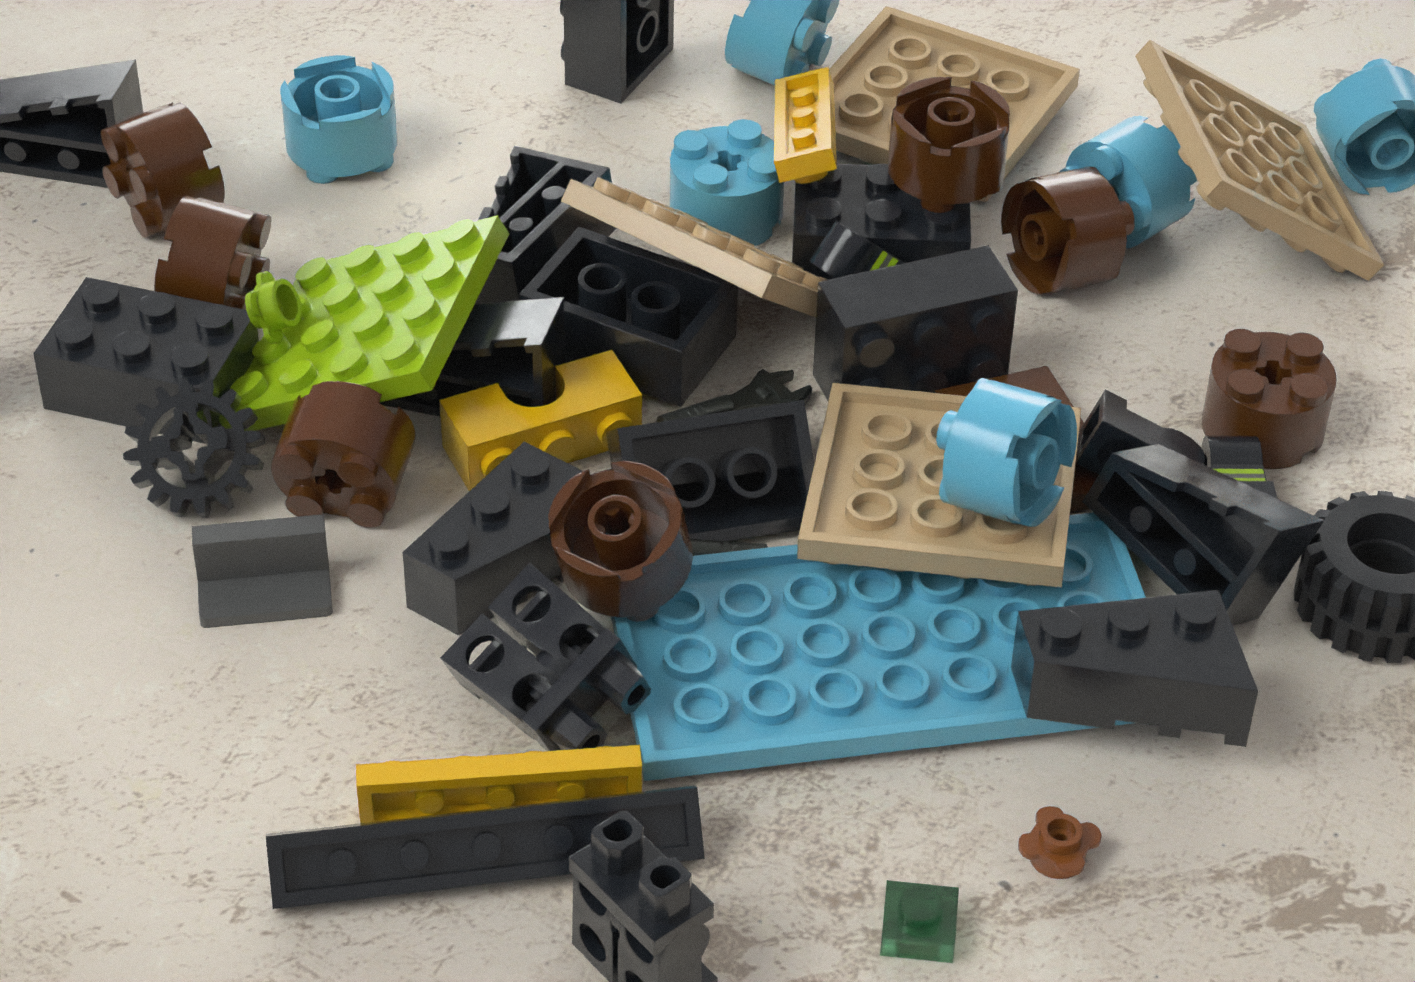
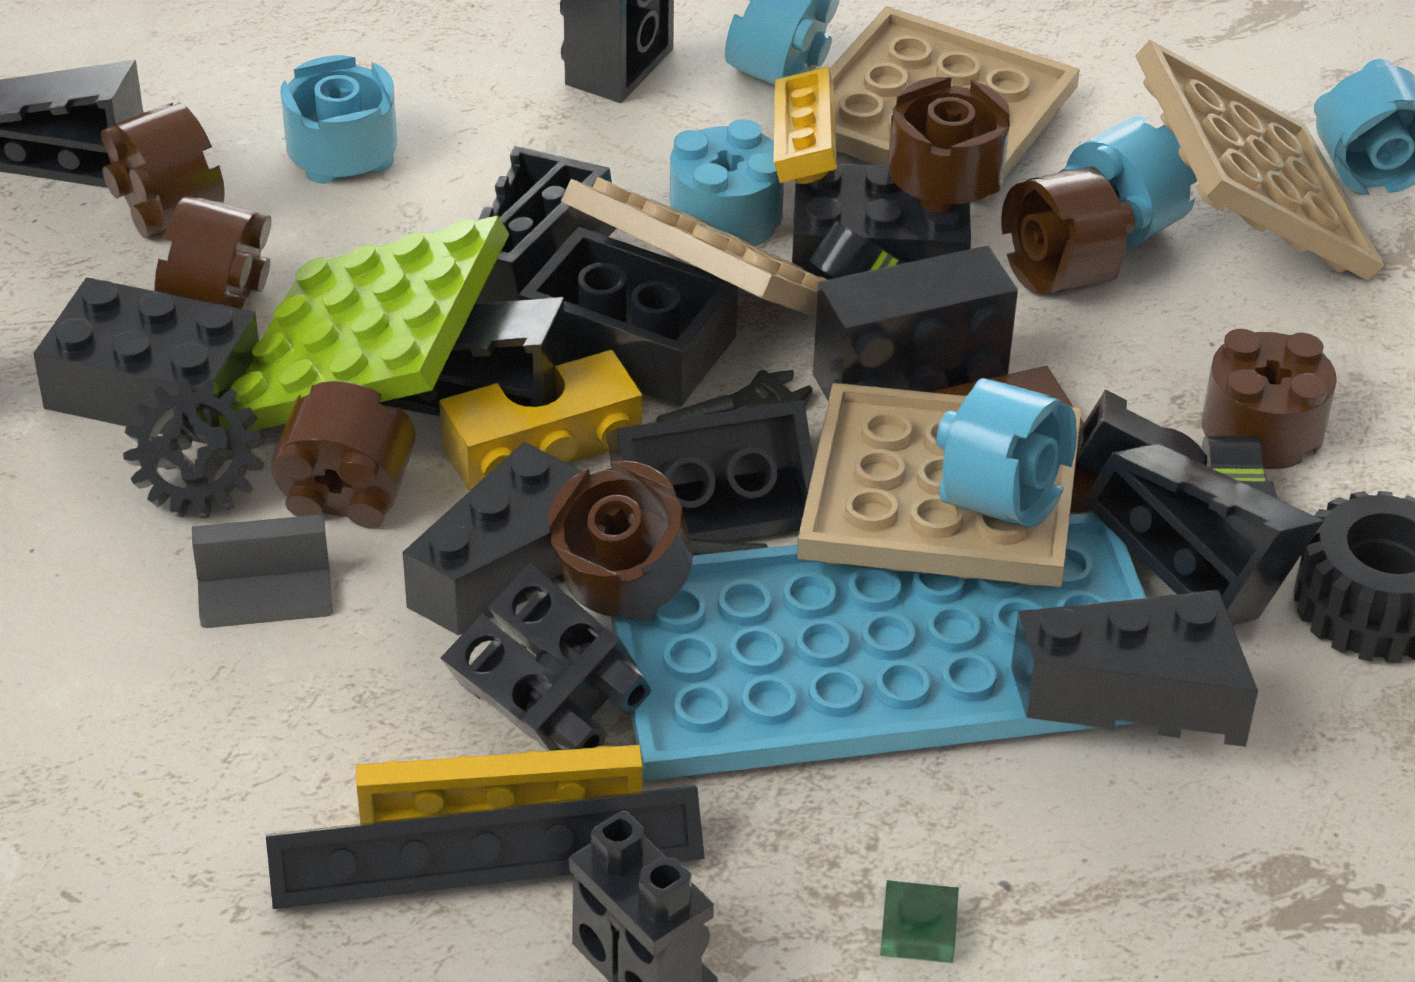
lime plate [245,271,302,344] -> none
dark orange plate [1018,806,1102,879] -> none

